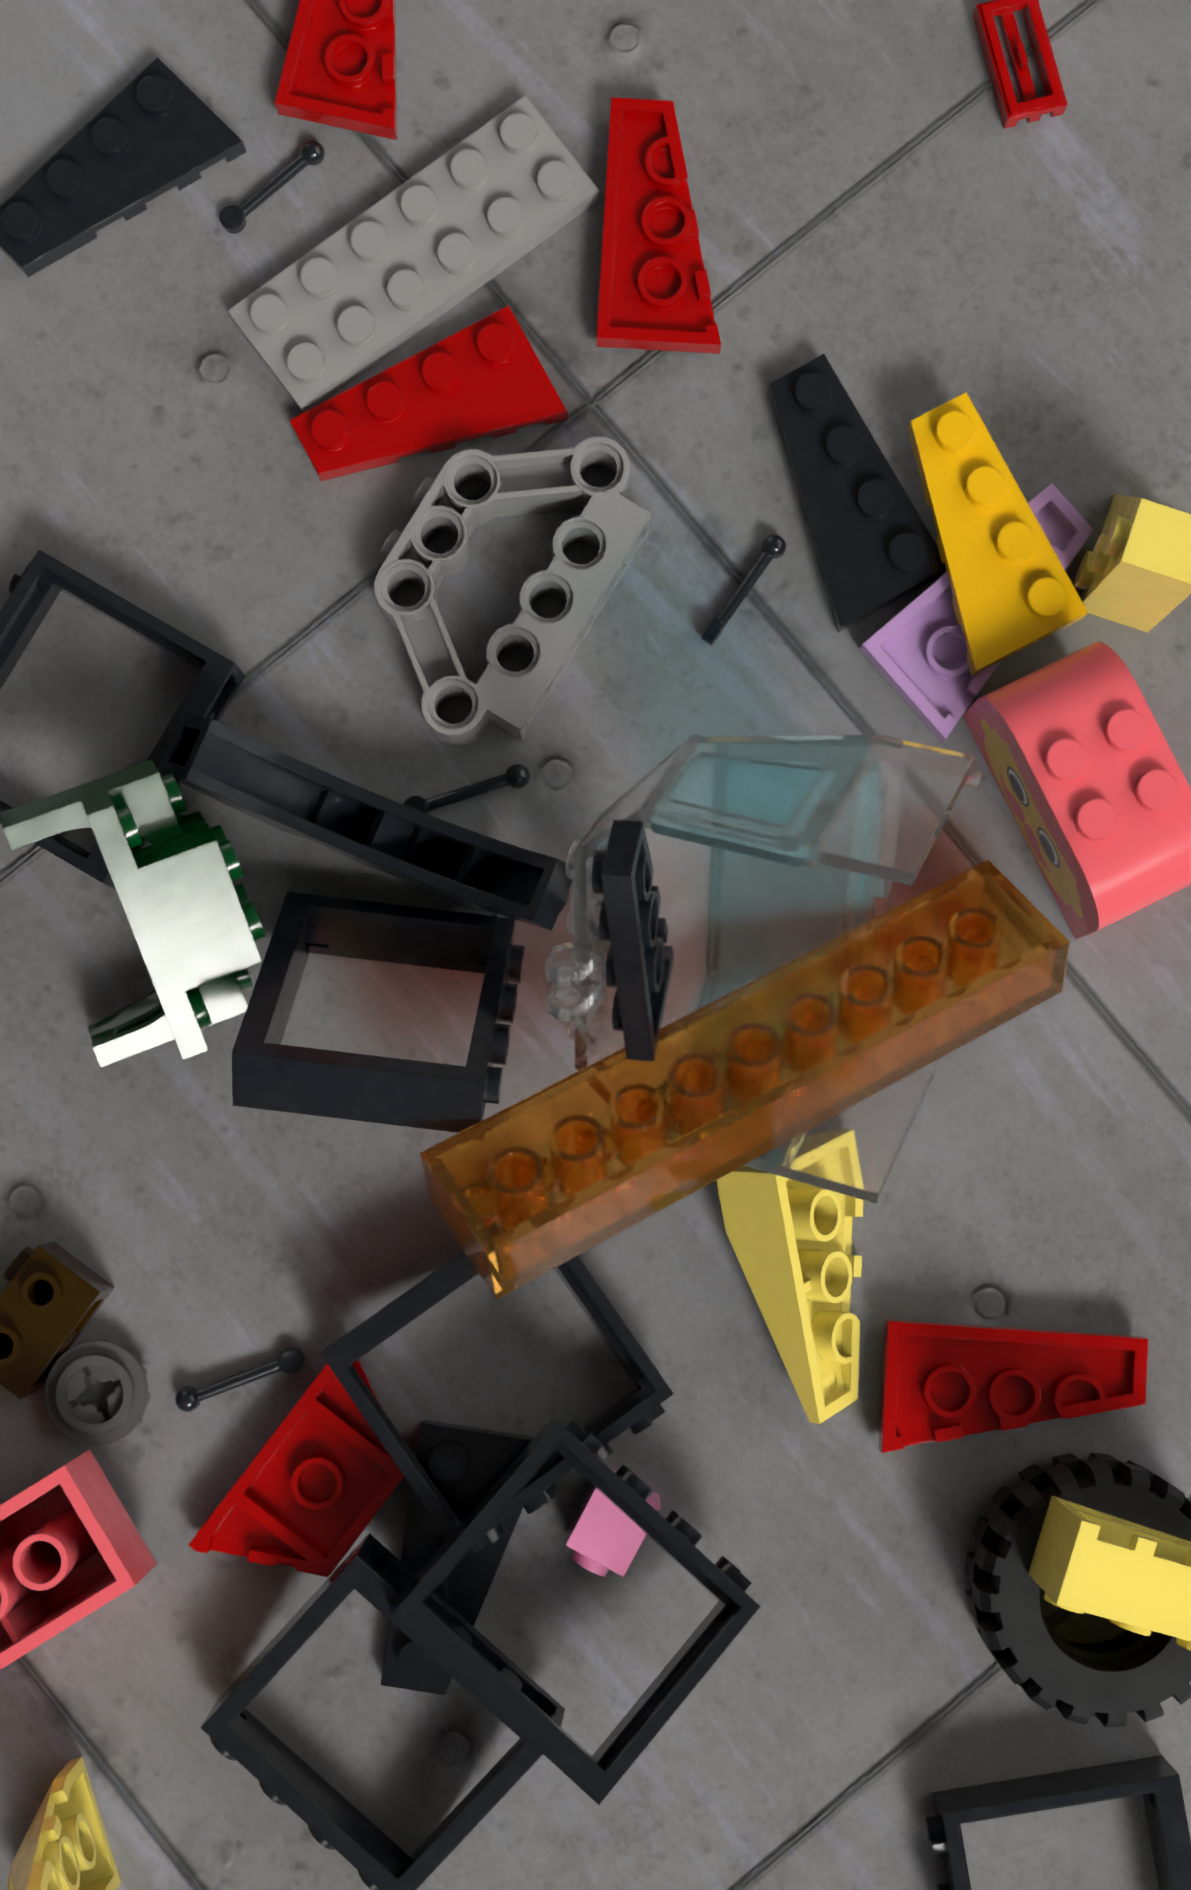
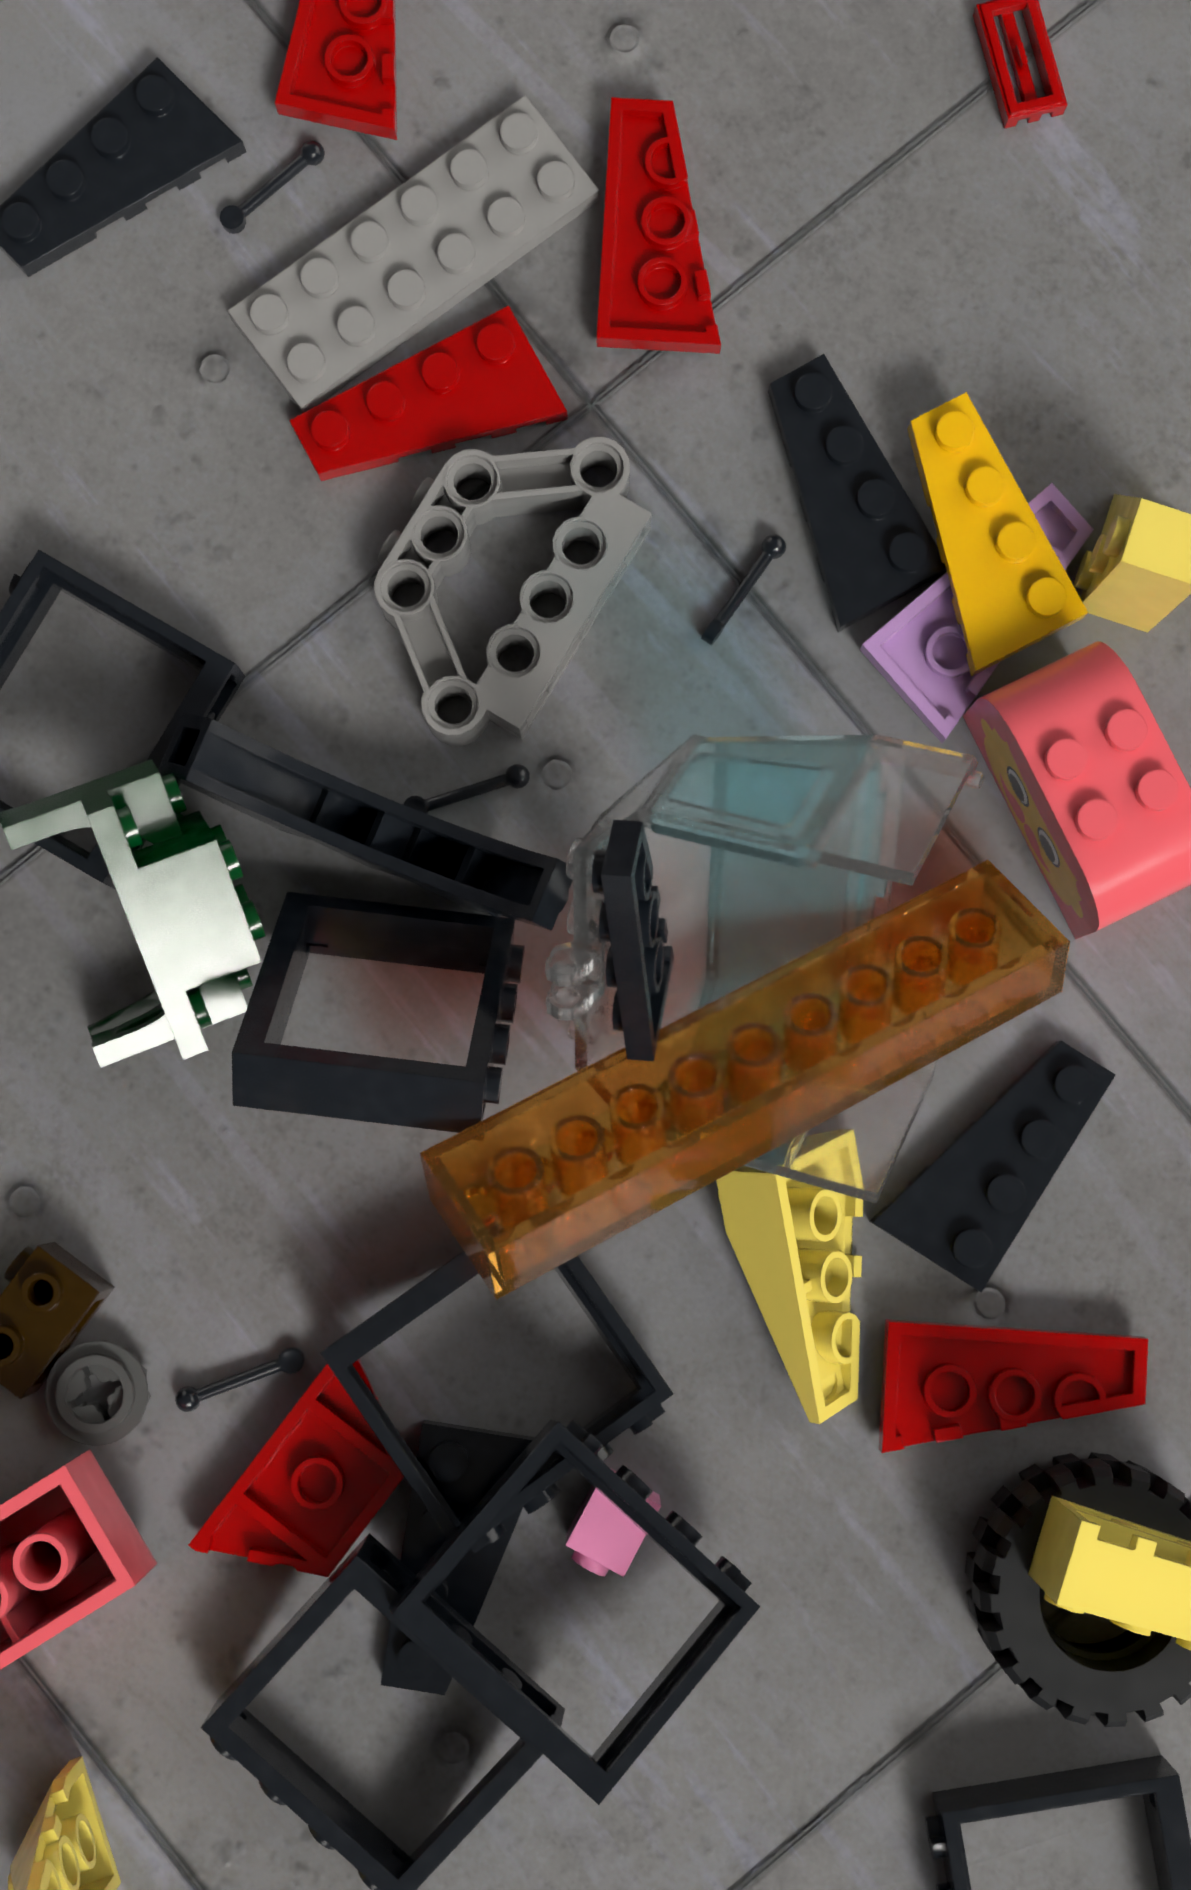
none -> black wing [869,1041,1115,1292]

